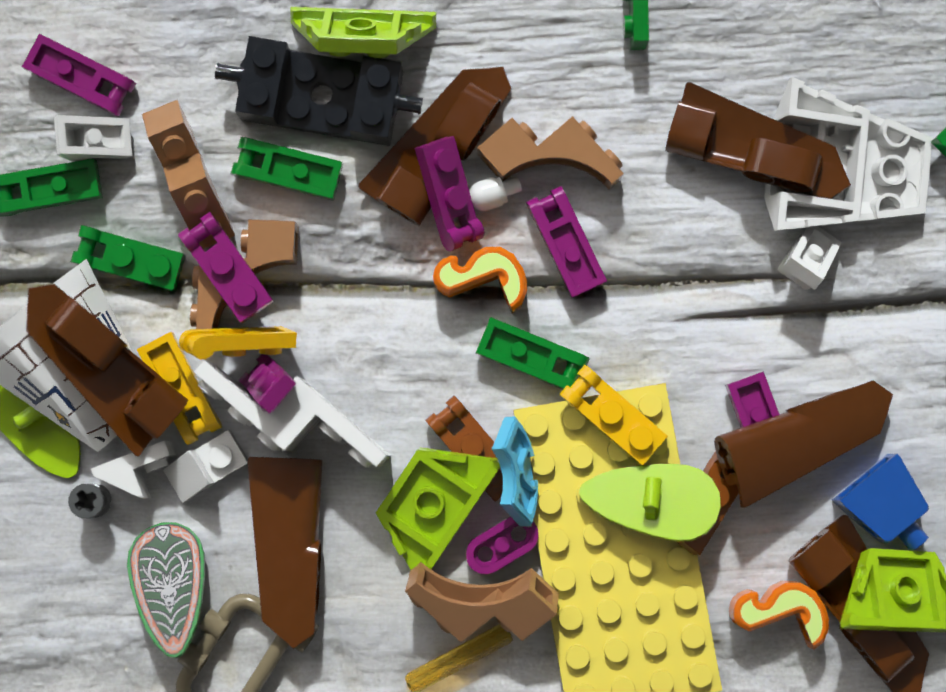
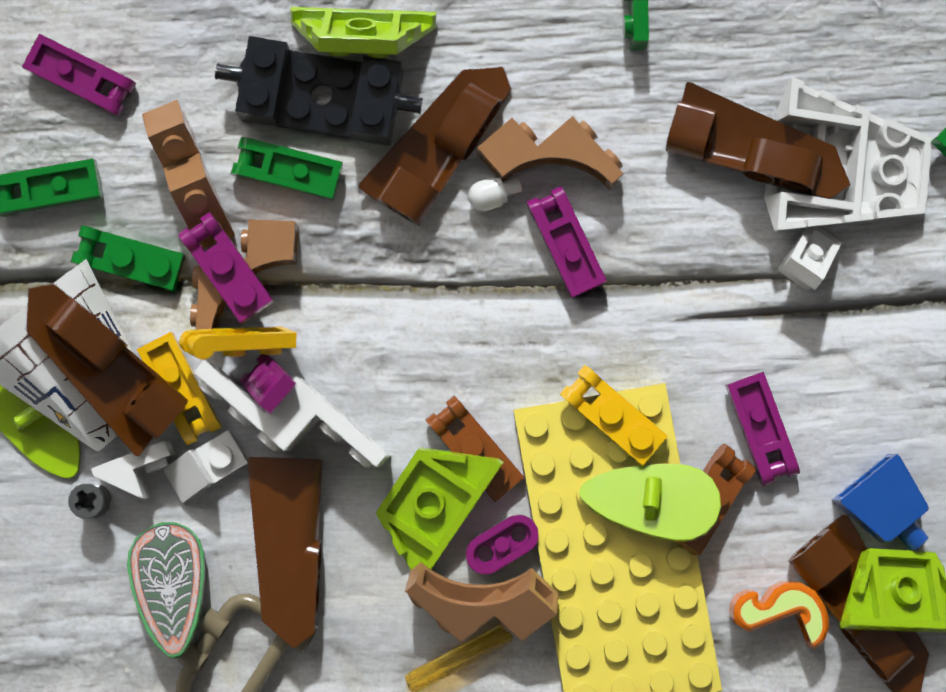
white slope [54,115,132,162] -> none
magenta plate [415,136,485,252] -> none
animal [433,247,527,314] -> none
green plate [476,317,590,389] -> none
medium azure tile [492,417,538,527] -> none
reddish brown panel [714,380,893,508] -> none

